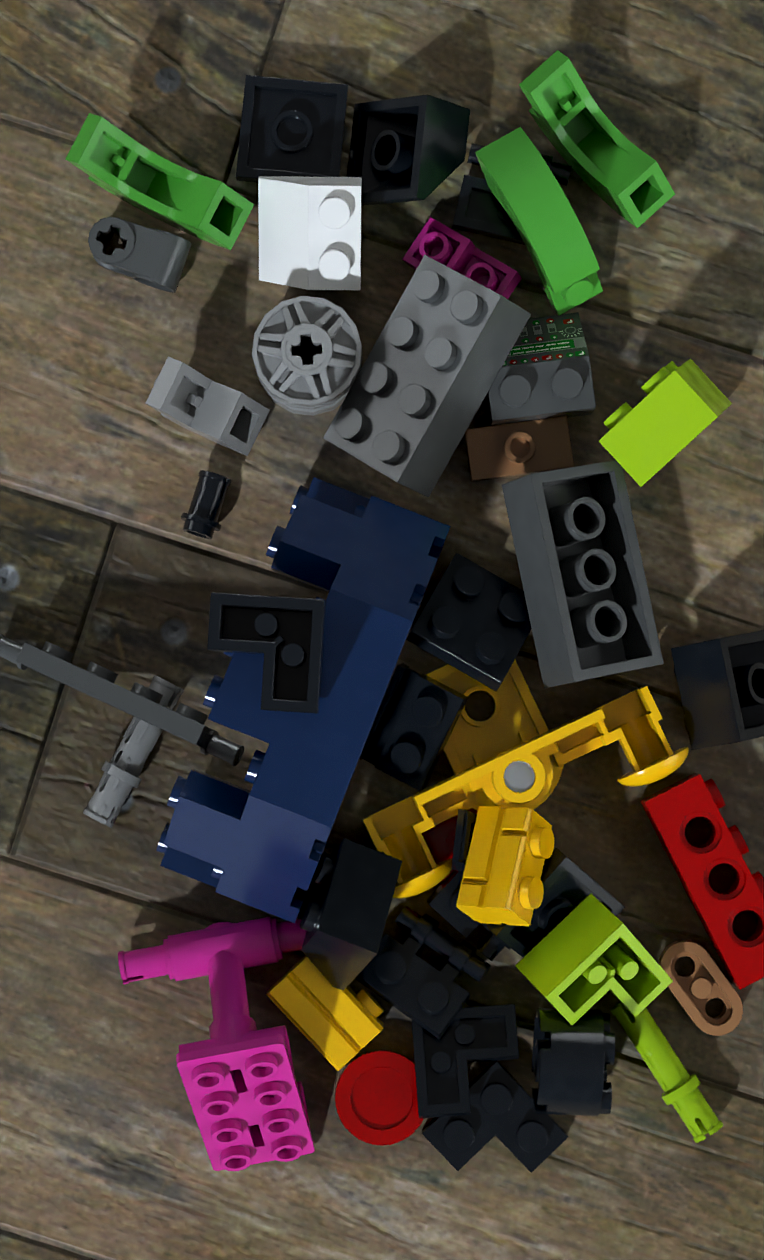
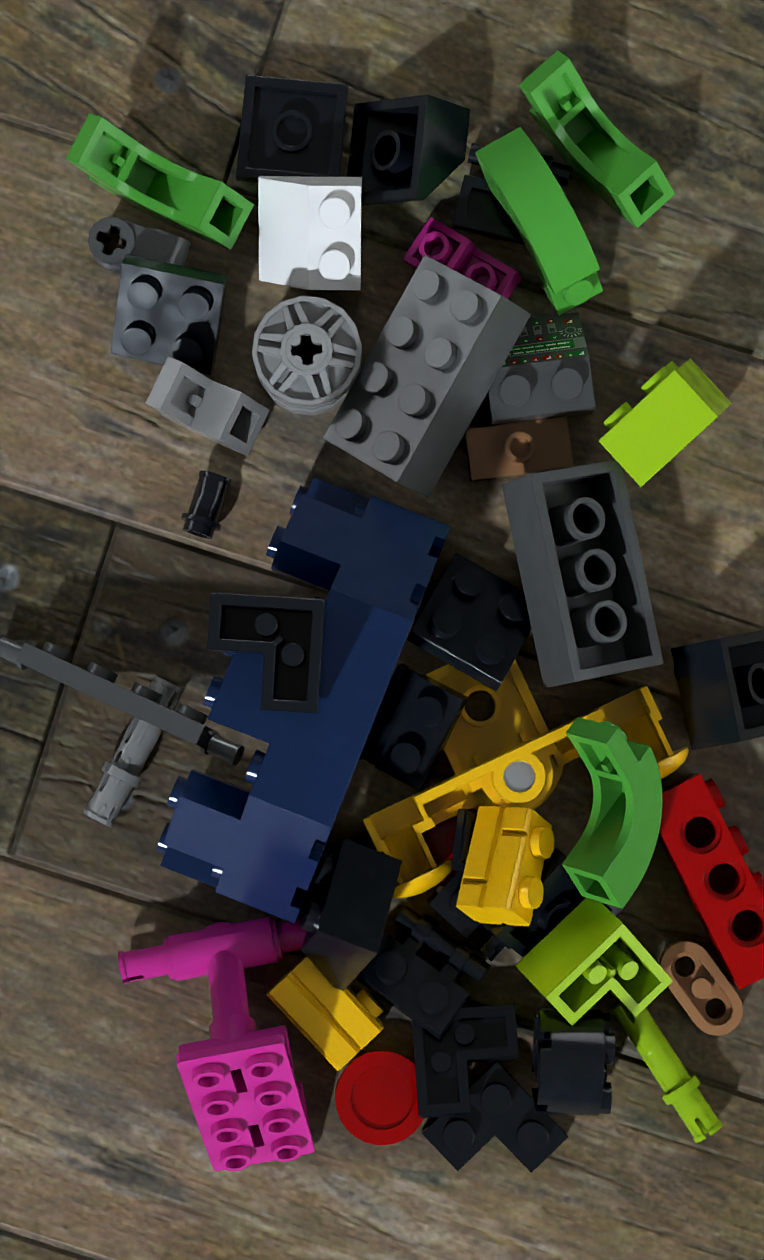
none -> black plate [110,254,228,375]
none -> bright green arch [562,717,663,909]

